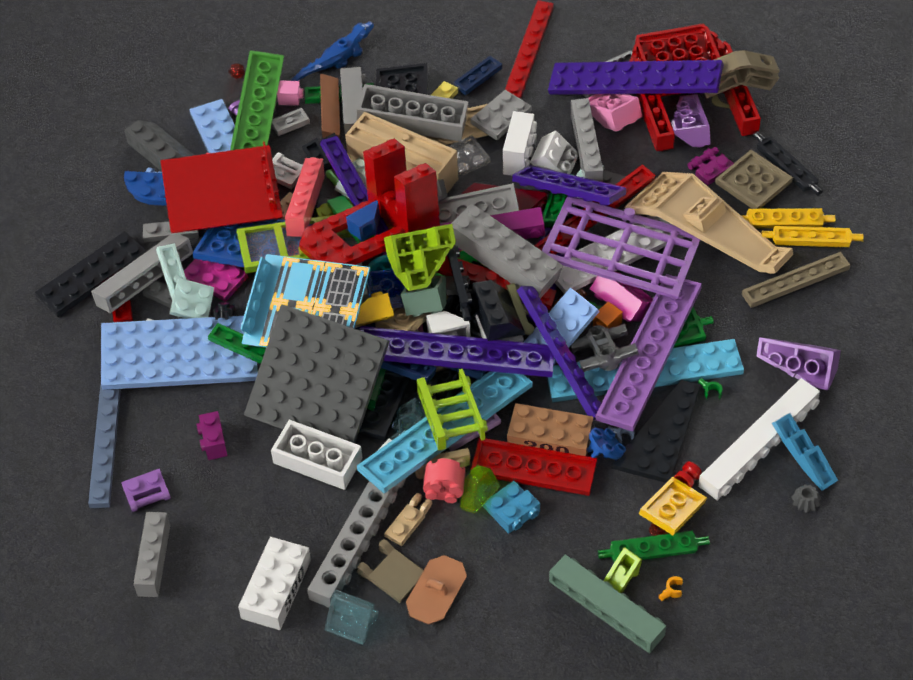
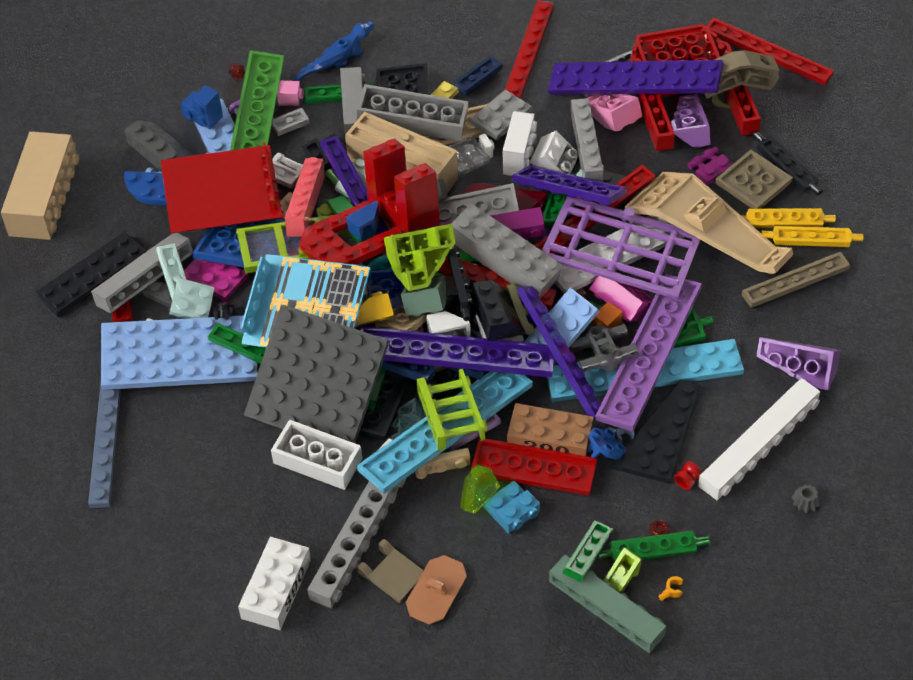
medium lavender plate [121,469,171,512] -> none
light grey brick [134,512,170,597] -> none
light grey plate [143,222,199,243] -> none
magenta brick [196,411,227,460] -> none
nougat slope [320,74,340,138] -> none
clear light blue bracket [324,590,379,645] -> none
tan hinge [384,493,432,546] -> none
coral brick [423,459,465,503] -> none
yellow plate [639,477,707,536] -> none
green piece [698,378,723,400] -> none
dark azure slope [772,413,838,491] -> none
none -> tan brick [1,132,79,240]
none -> blue brick [180,86,223,130]
none -> white plate [479,134,495,159]
none -> tile [562,520,613,583]
none -> red plate [706,17,834,86]

